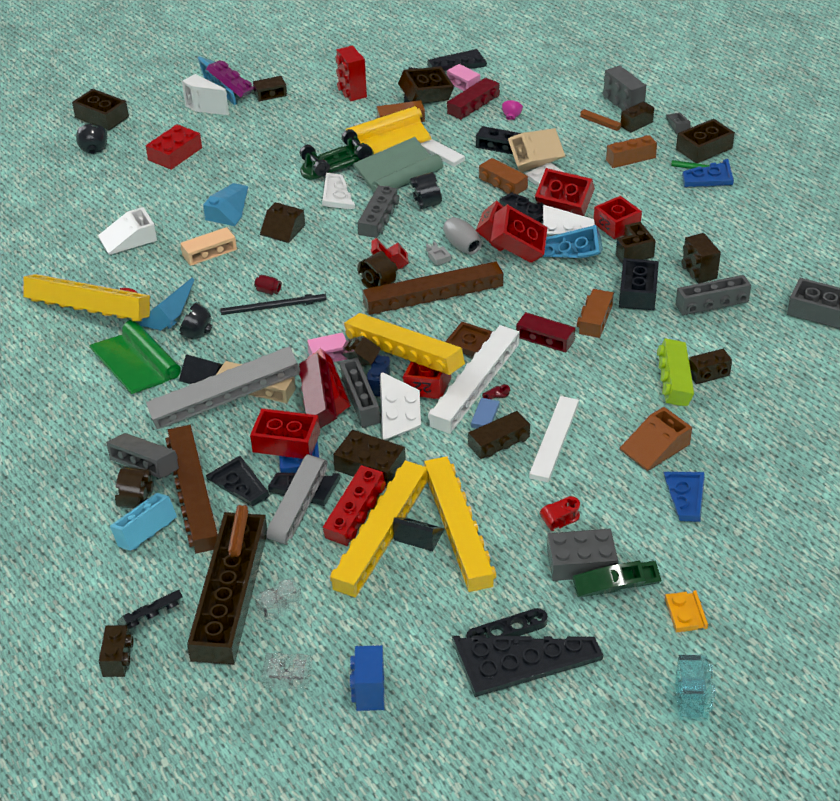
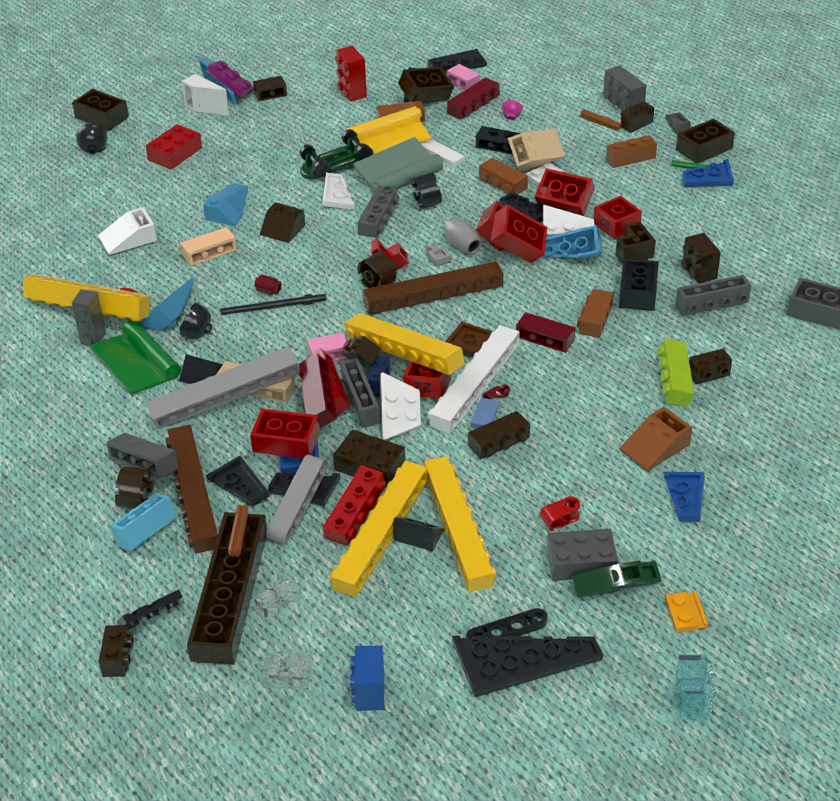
white tile [529,396,579,483] -> none
none -> dark grey brick [72,289,106,346]

